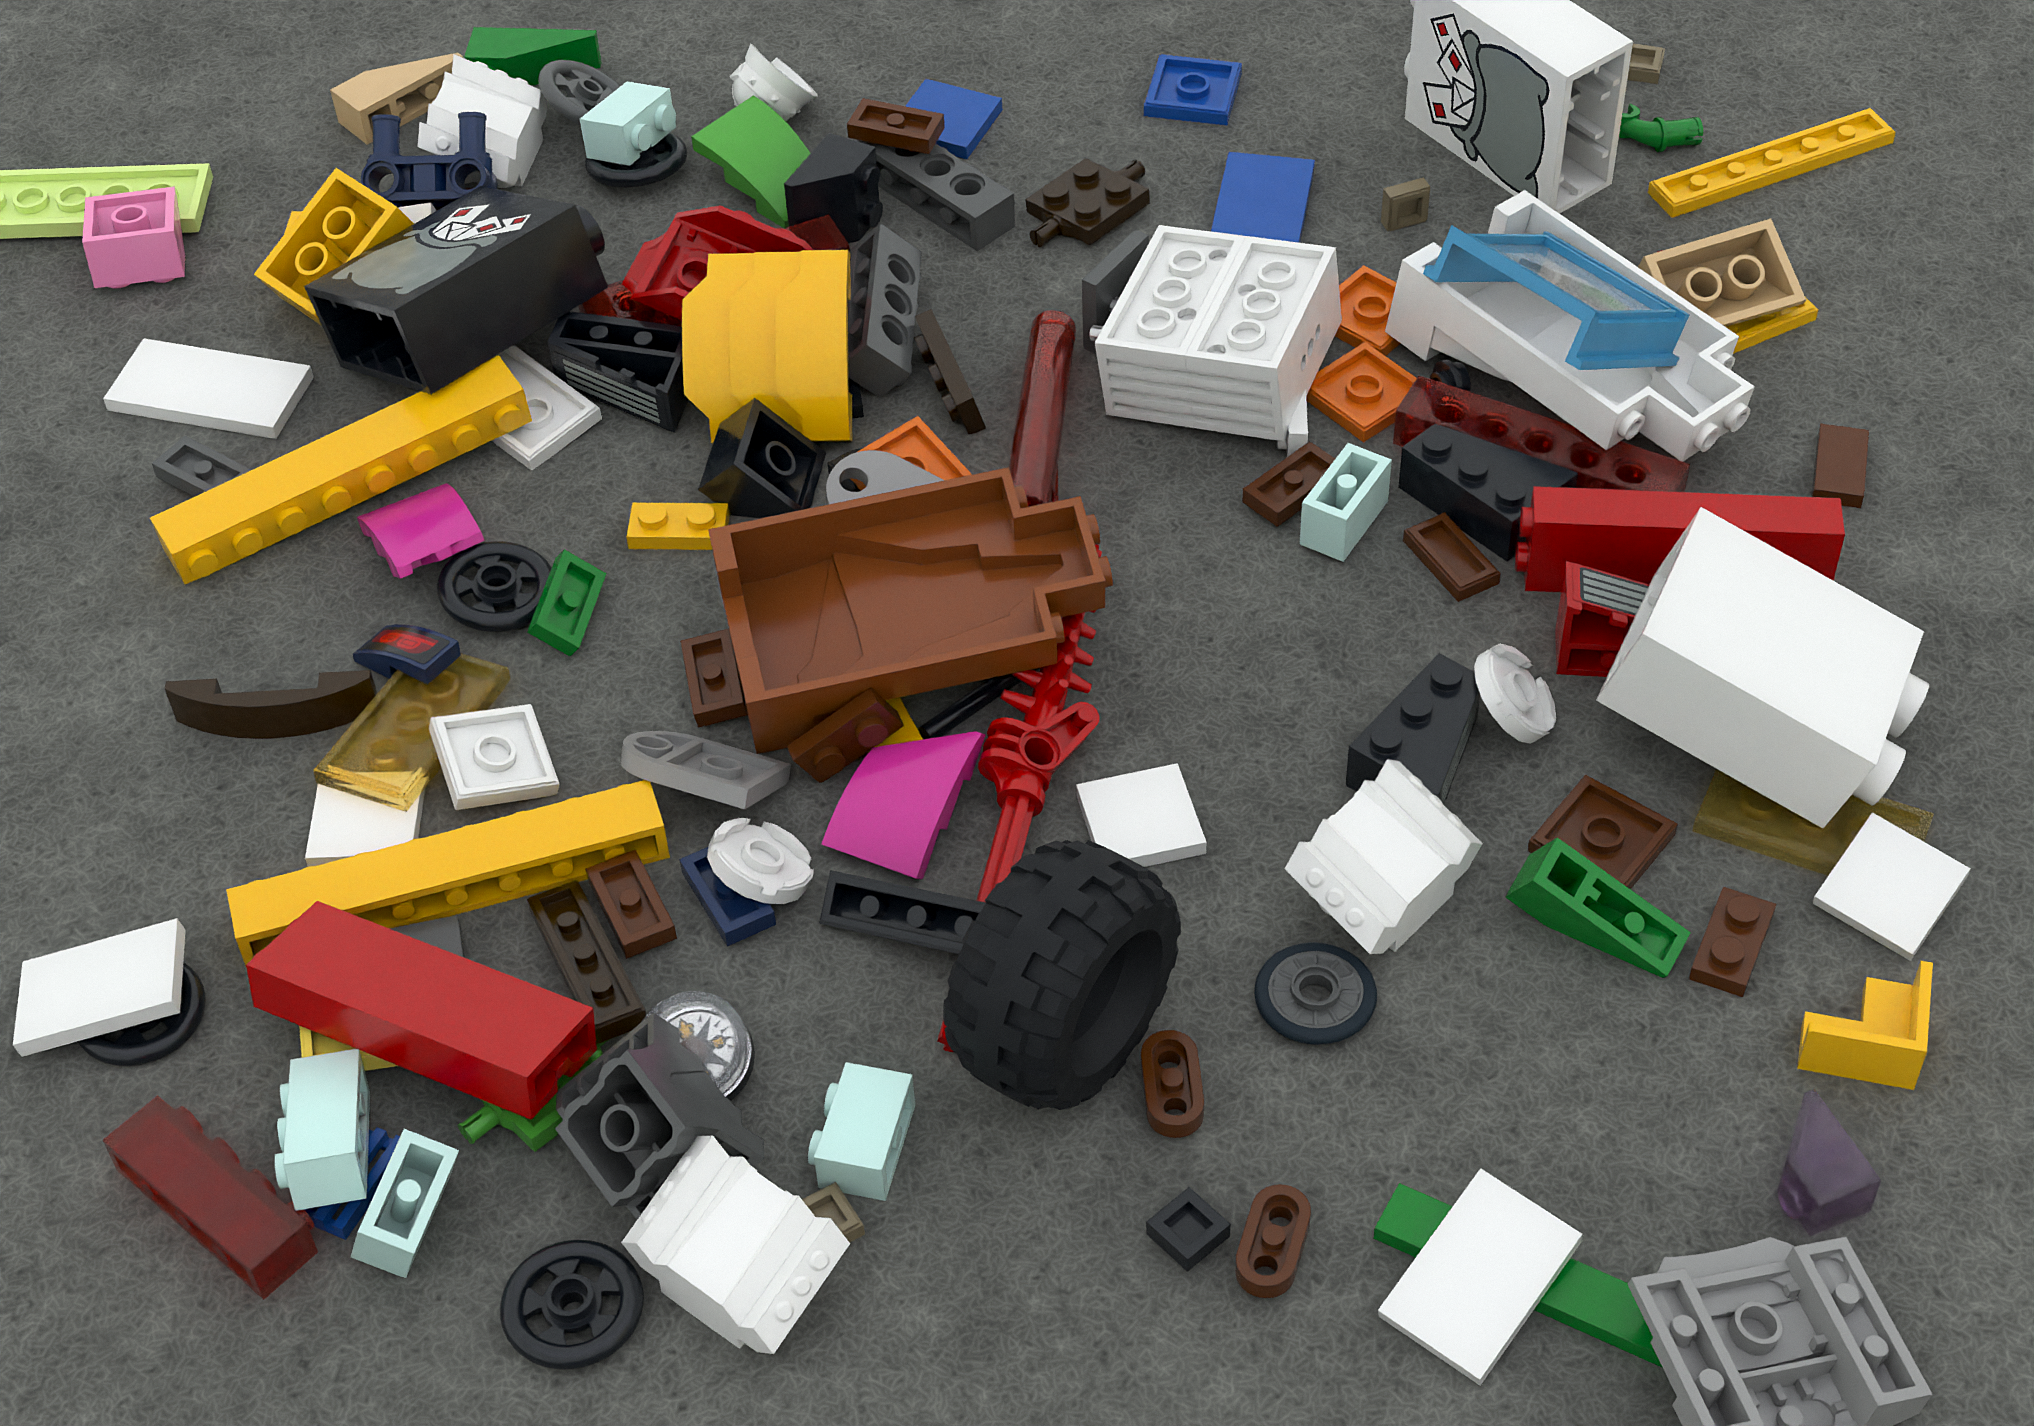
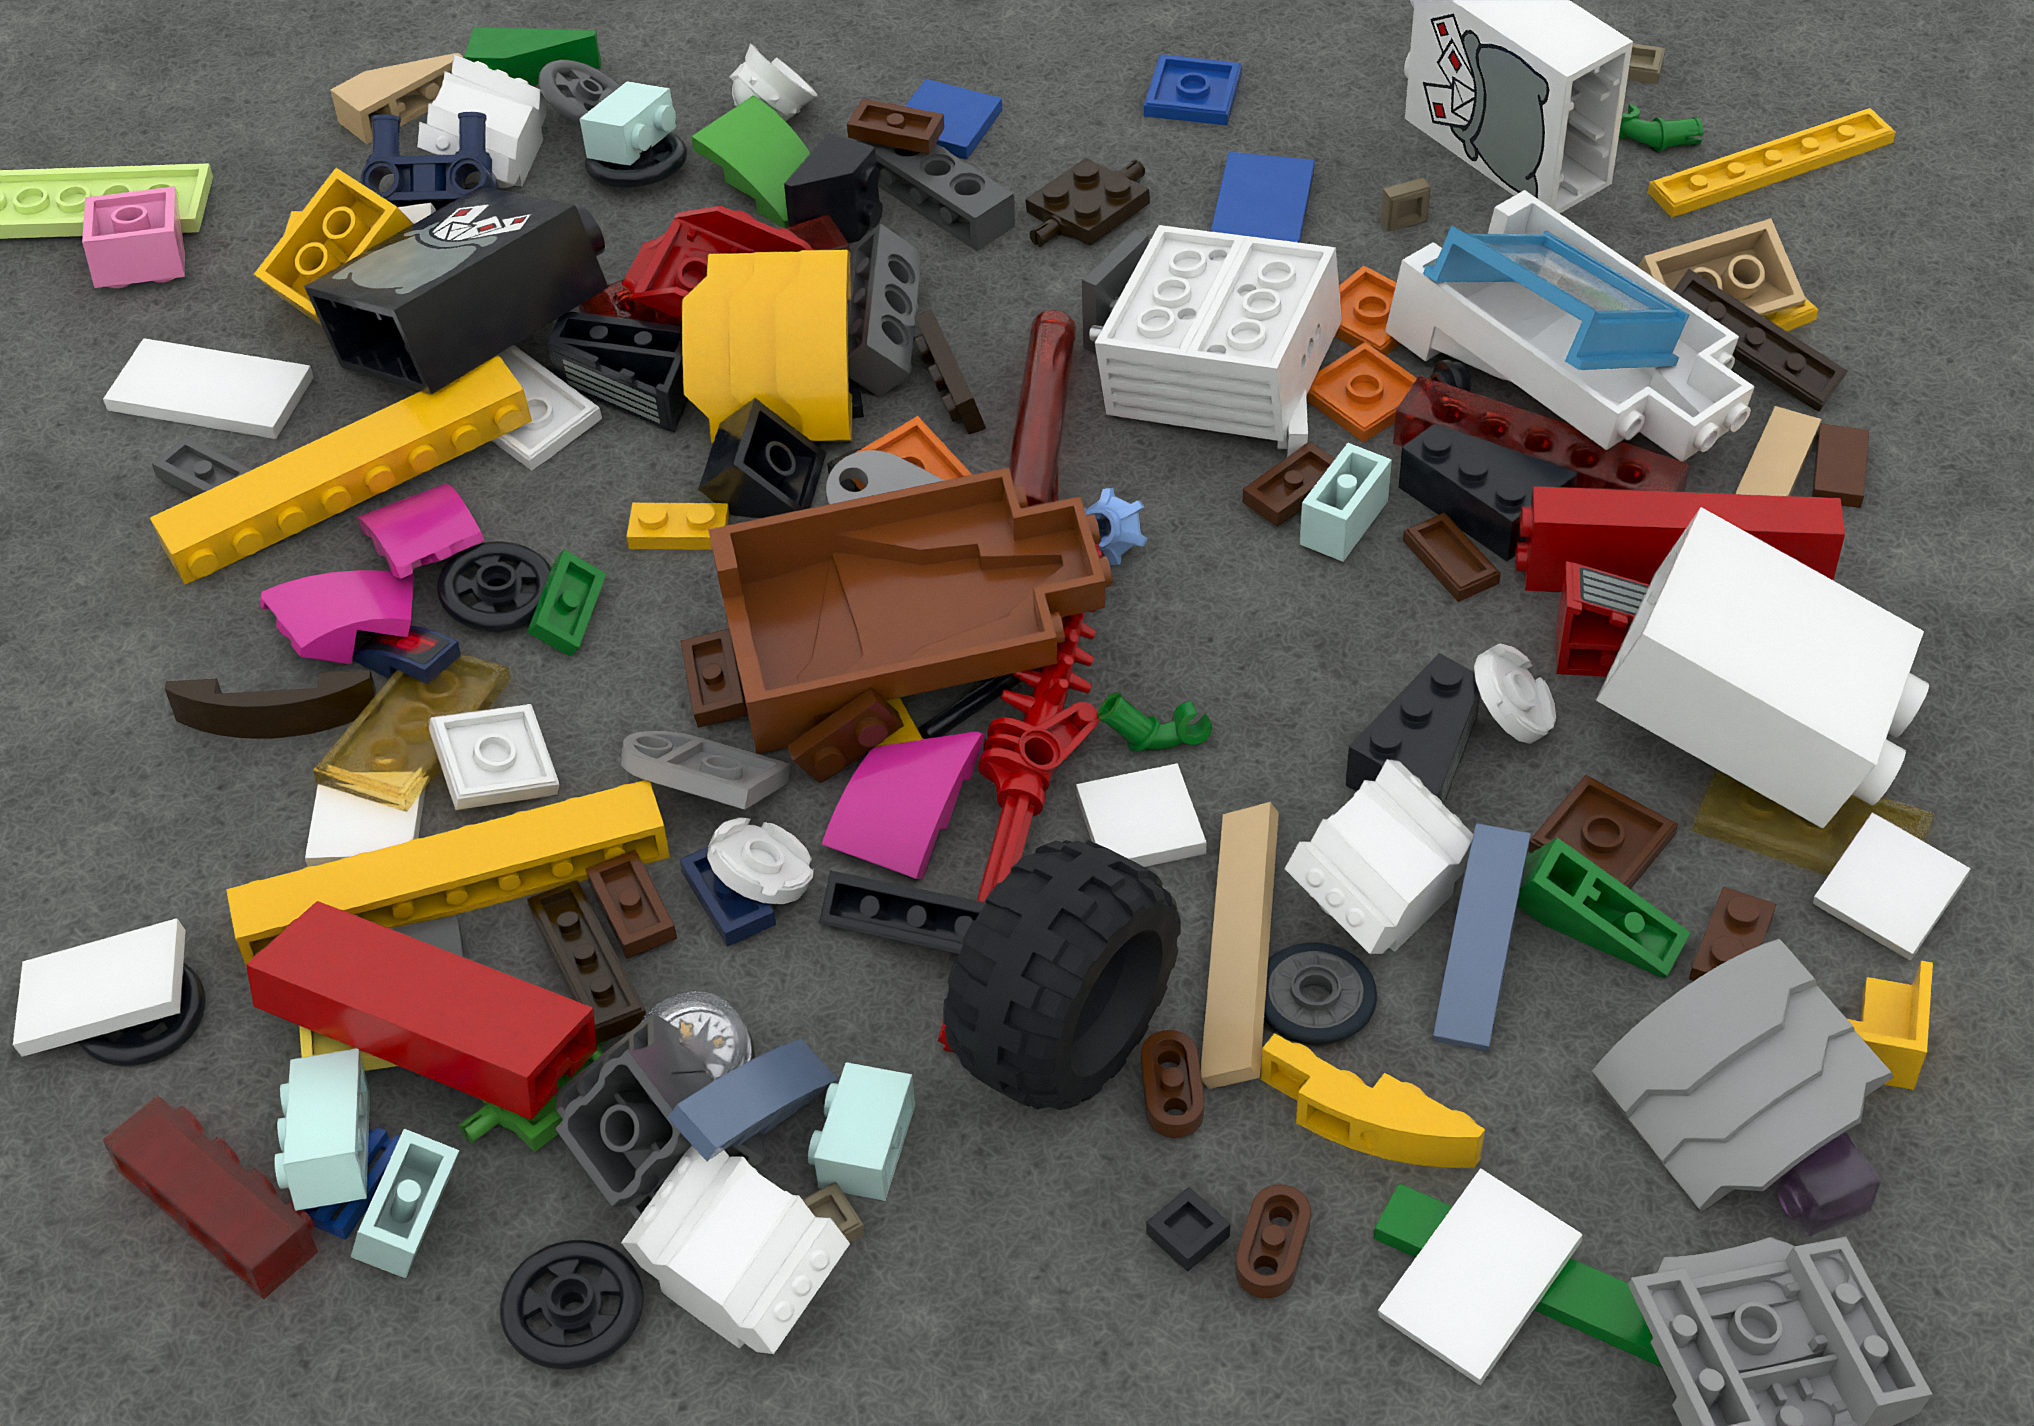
none -> dark pink slope [260,570,414,664]
none -> sand blue slope [667,1039,839,1162]
none -> light blue rock [1084,488,1148,565]
none -> green piece [1097,692,1212,752]
none -> tan tile [1200,802,1279,1089]
none -> yellow slope [1260,1033,1485,1168]
none -> sand blue slope [1433,823,1531,1052]
none -> light grey slope [1592,939,1893,1212]
none -> dark brown tile [1673,269,1848,412]
none -> tan tile [1735,406,1822,496]

